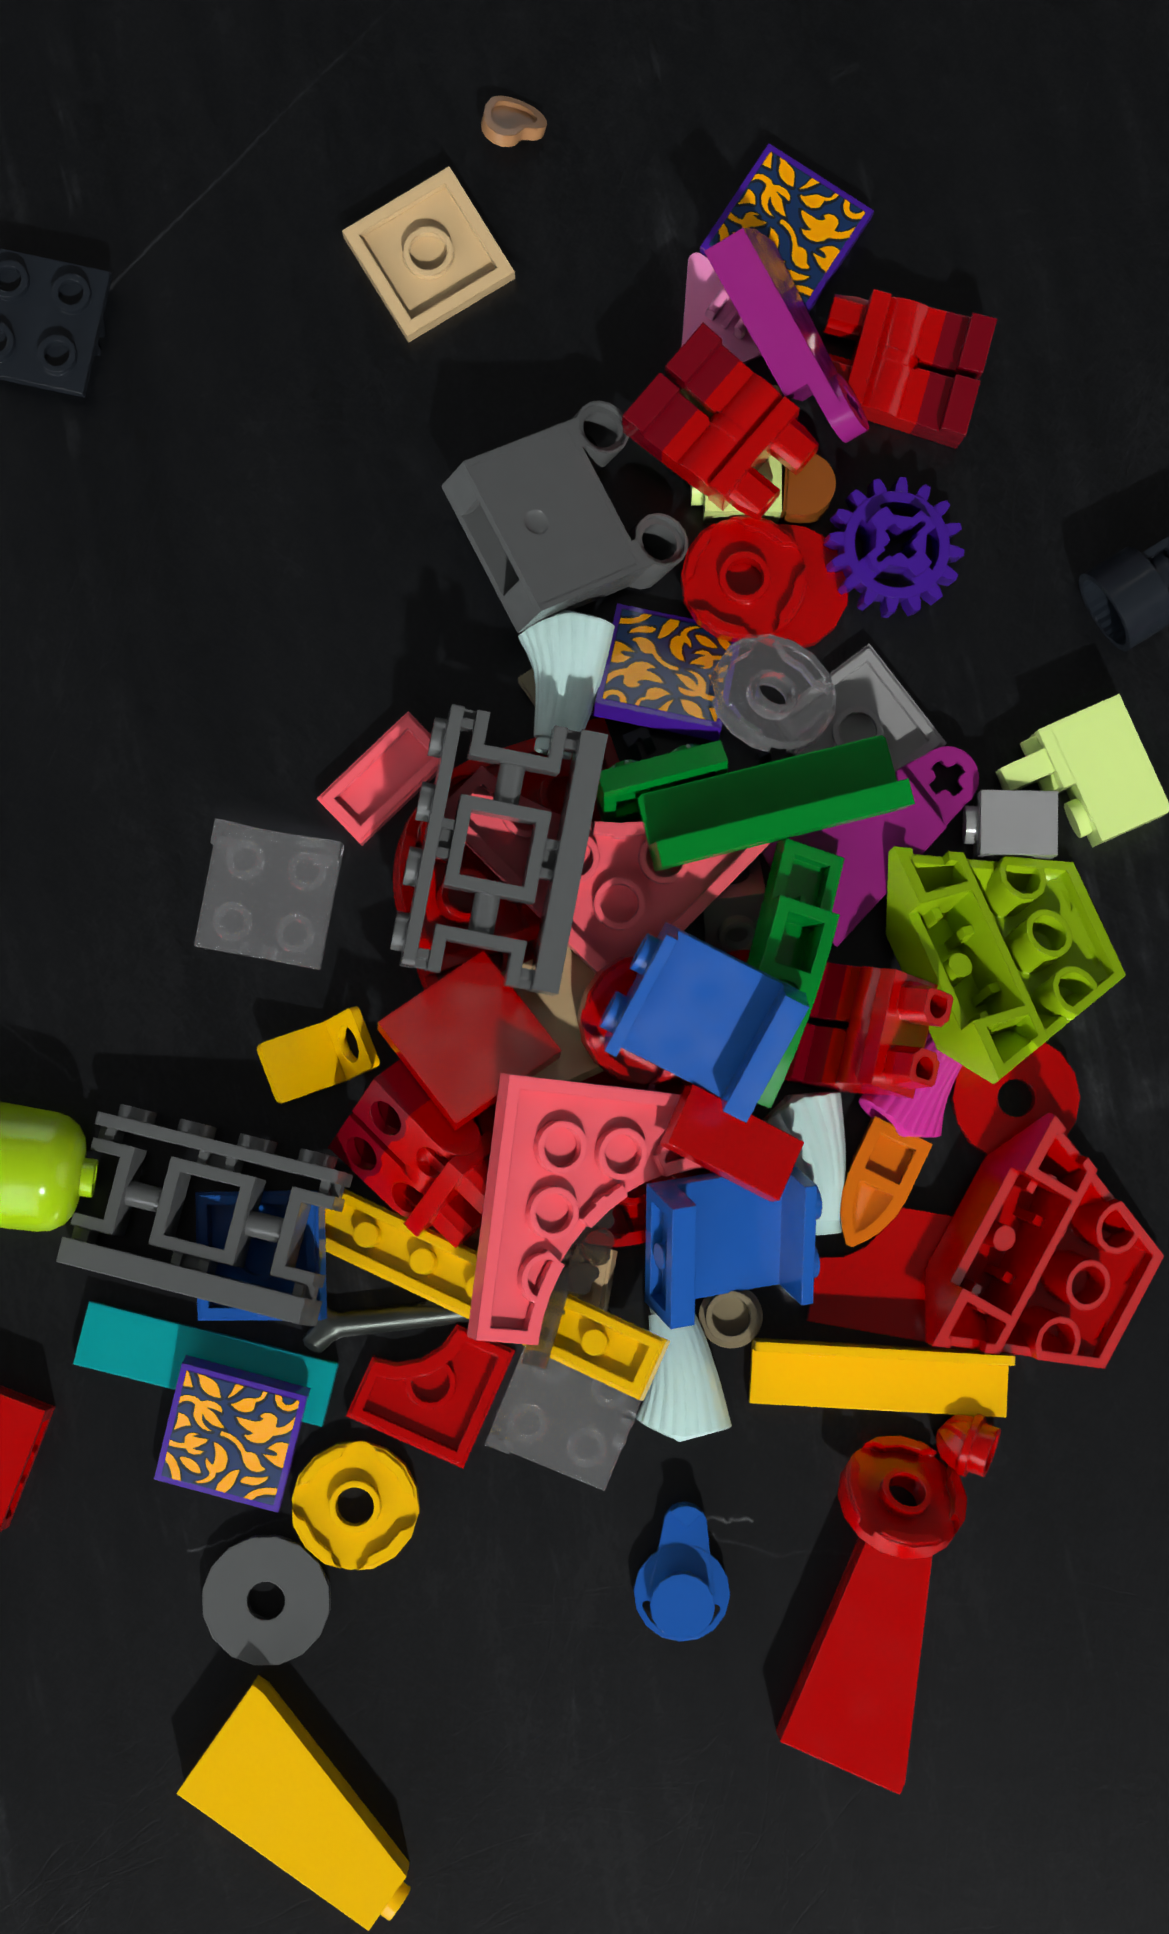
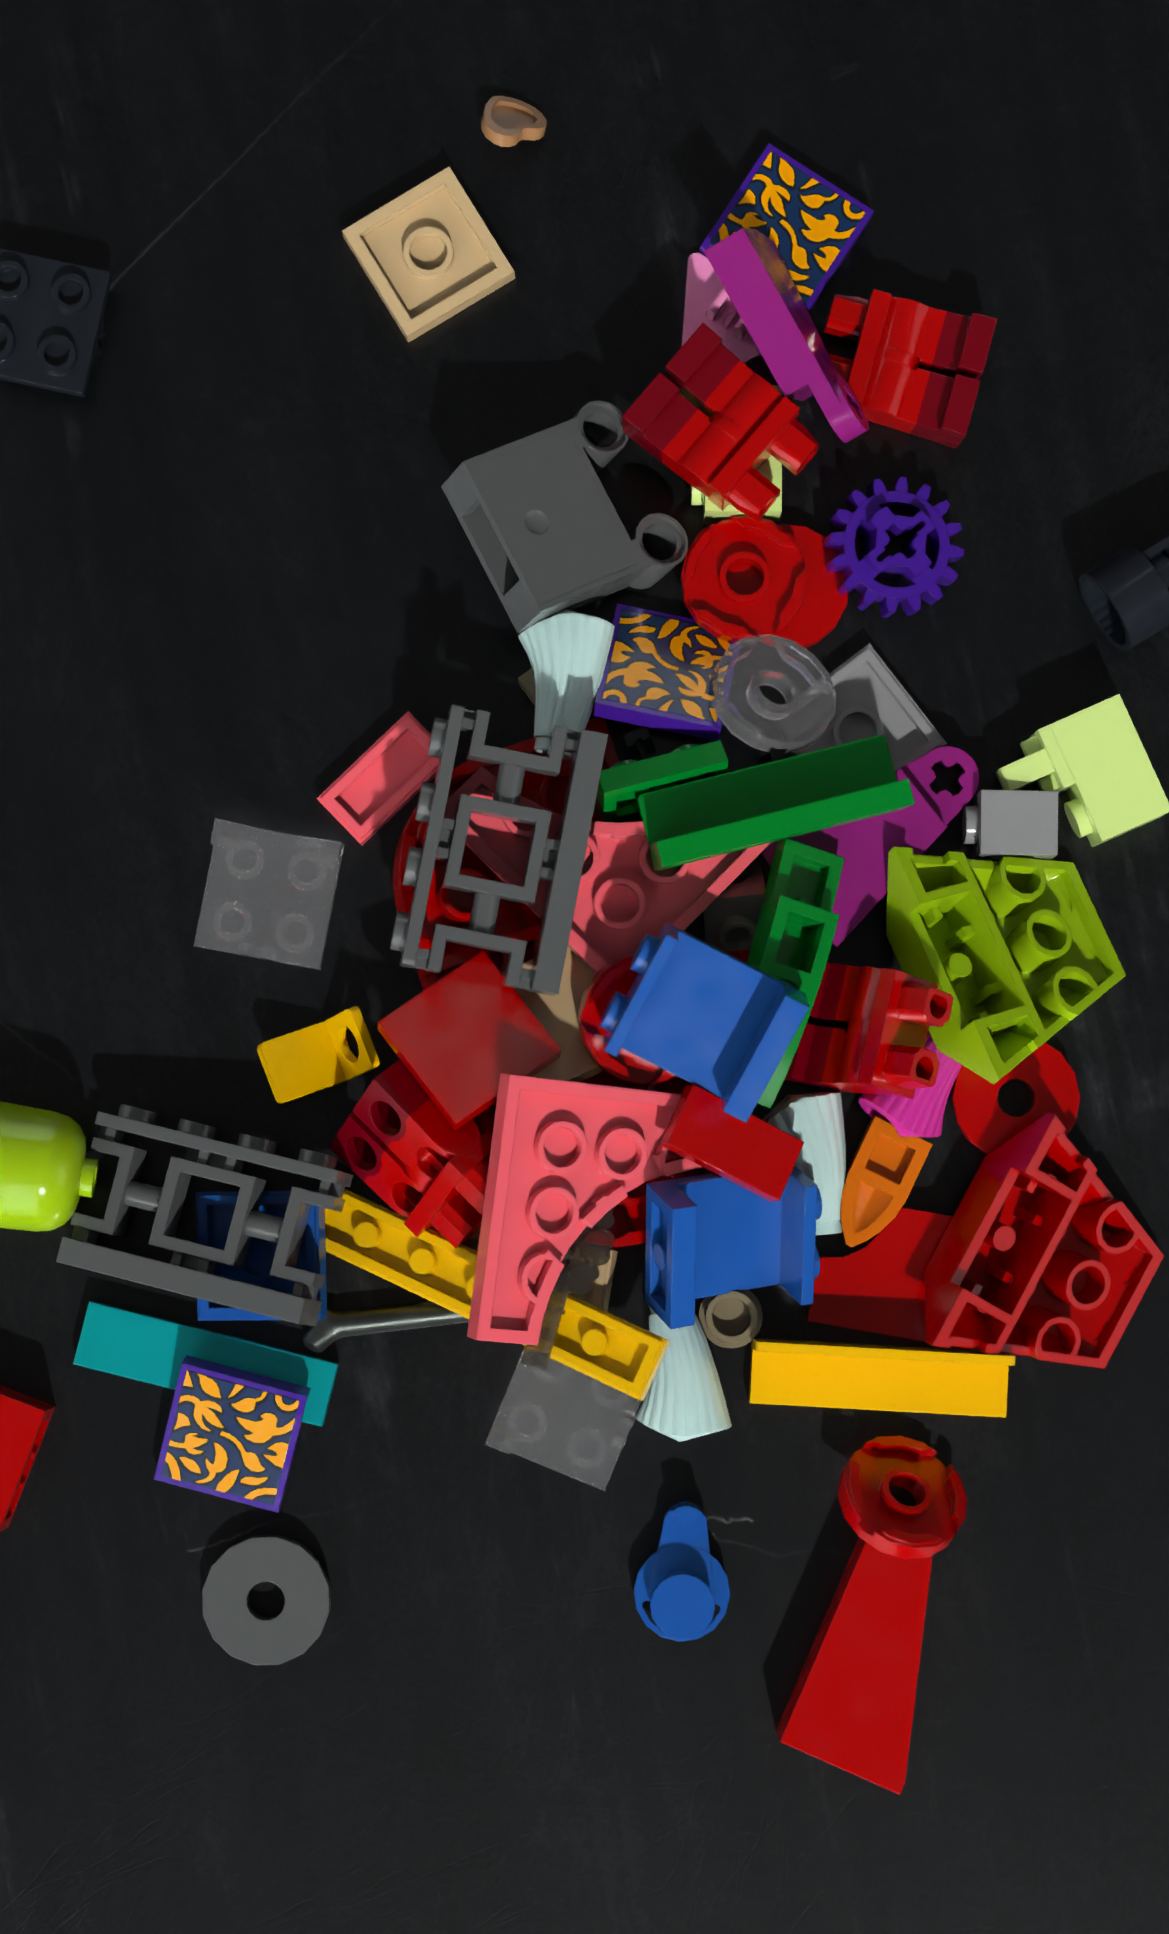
yellow slope [176,1675,411,1931] -> none
yellow tile [292,1440,420,1570] -> none
red tile [346,1324,516,1468] -> none
dark orange brick [779,454,836,526] -> none
red plate [936,1414,1001,1477] -> none

